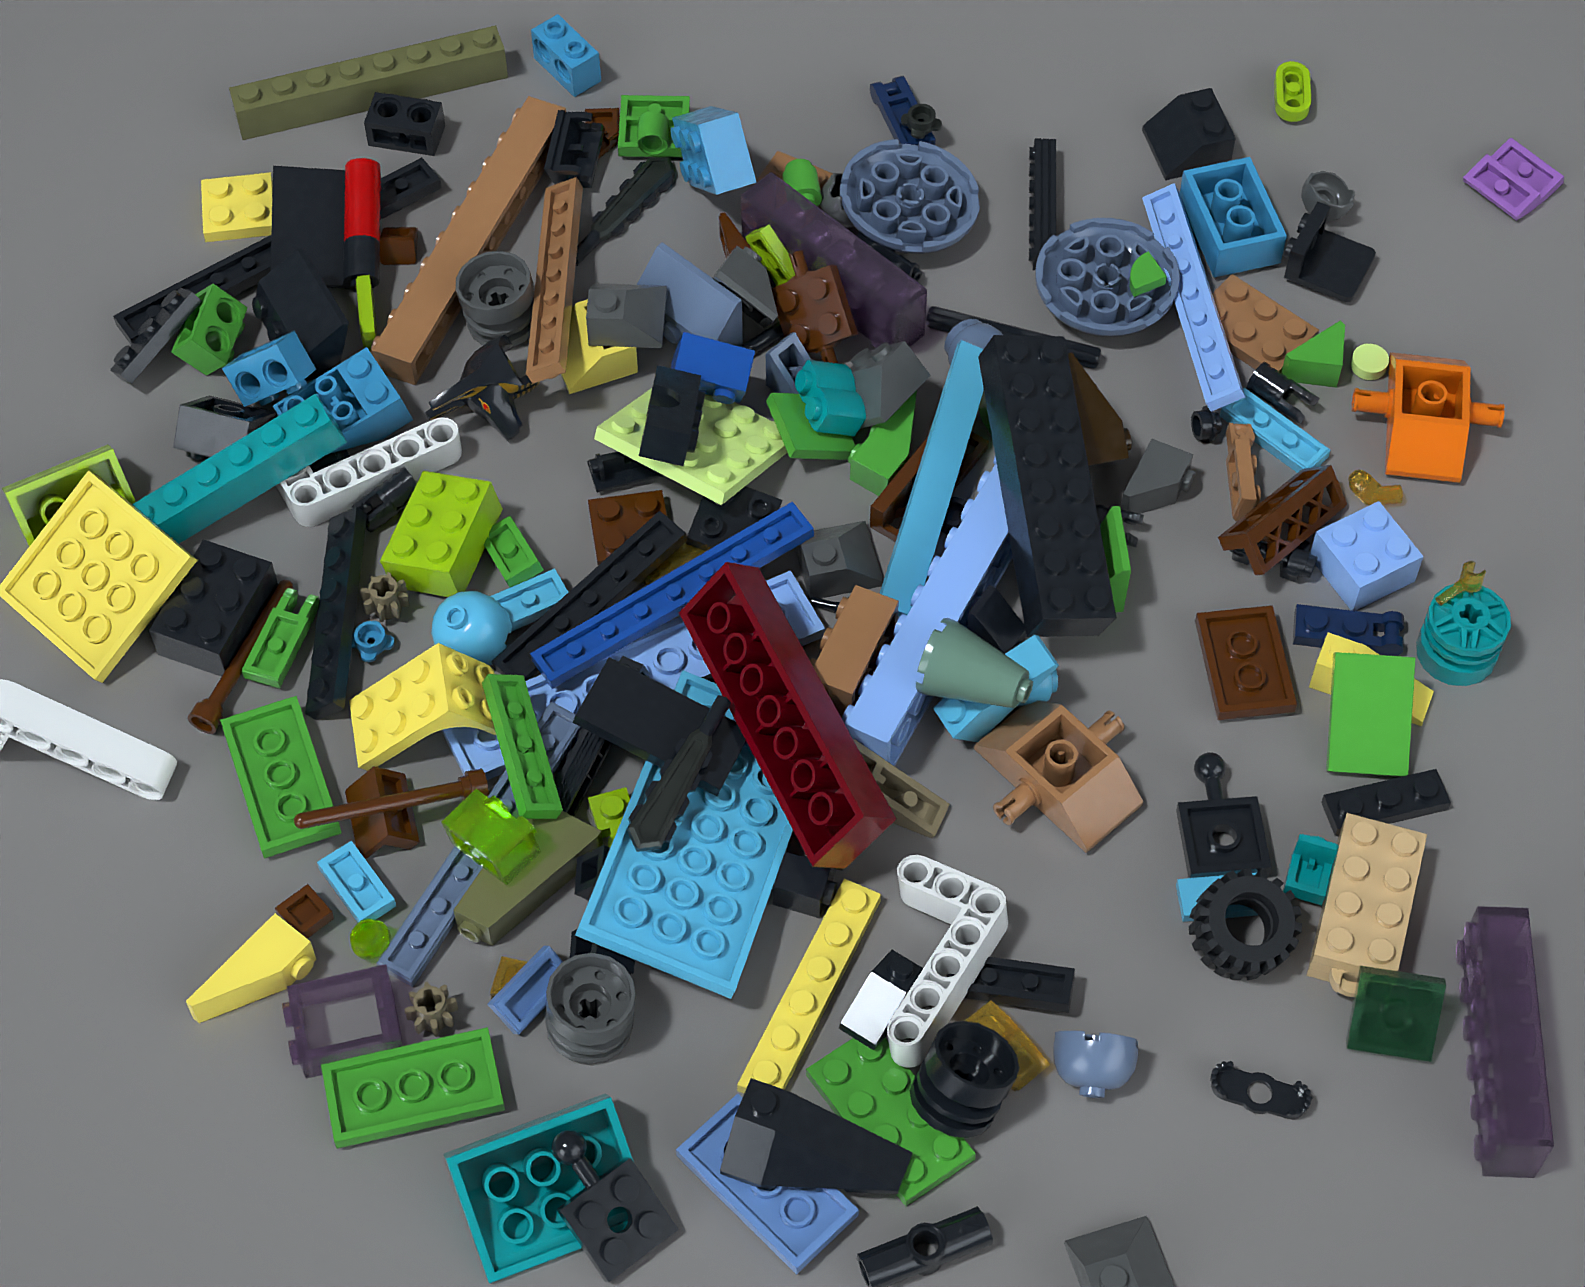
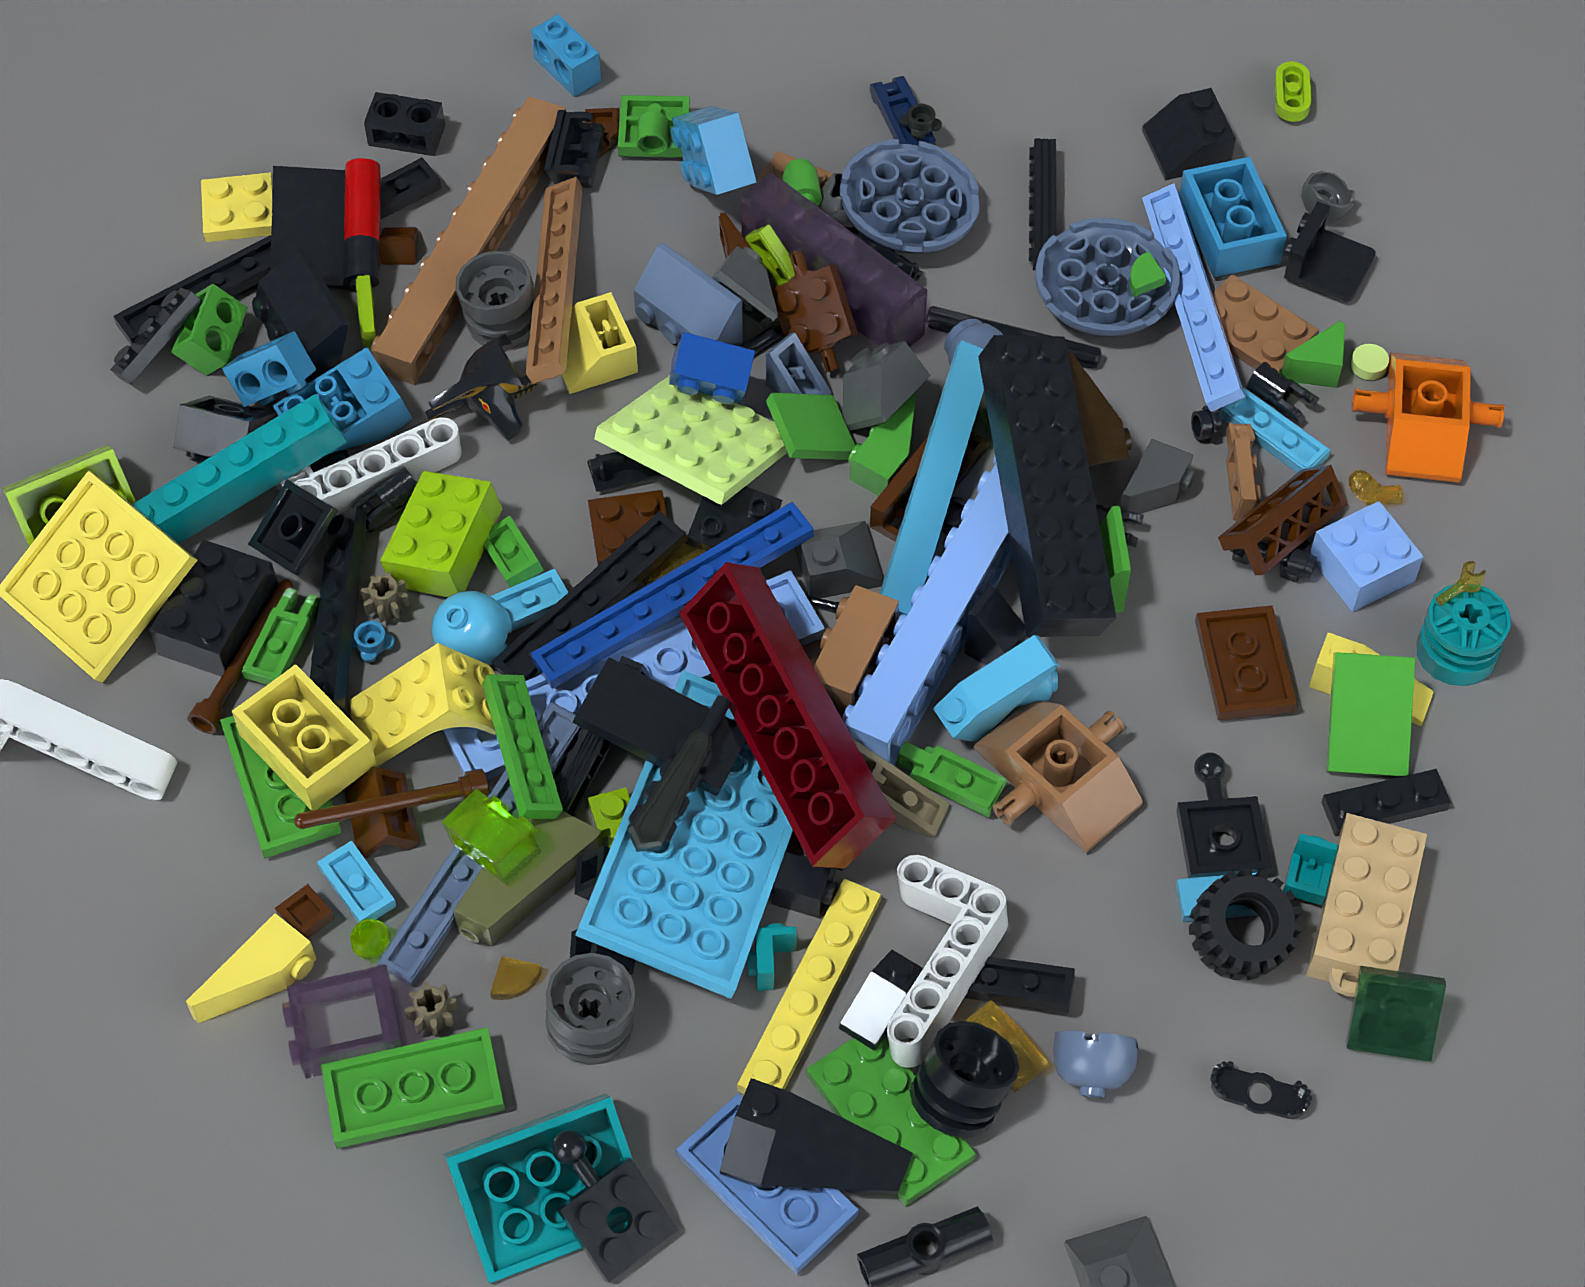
olive brick [229,25,508,140] -> none
medium blue tile [487,946,563,1035] -> none
pearl dark grey sword [576,157,675,266] -> none
dark grey slope [586,283,667,348] -> none
black arch [638,365,706,466] -> none
teal brick [795,360,866,436] -> none
sand green cone [916,618,1033,708] -> none
dark blue plate [1293,604,1404,656] -> none
clear purple brick [1456,906,1554,1178] -> none
medium lavender slope [1463,137,1564,221] -> none
none -> light yellow brick [232,664,376,811]
none -> black slope [248,479,338,576]
none -> teal bracket [747,923,797,991]
none -> bright green hinge [896,741,1008,818]

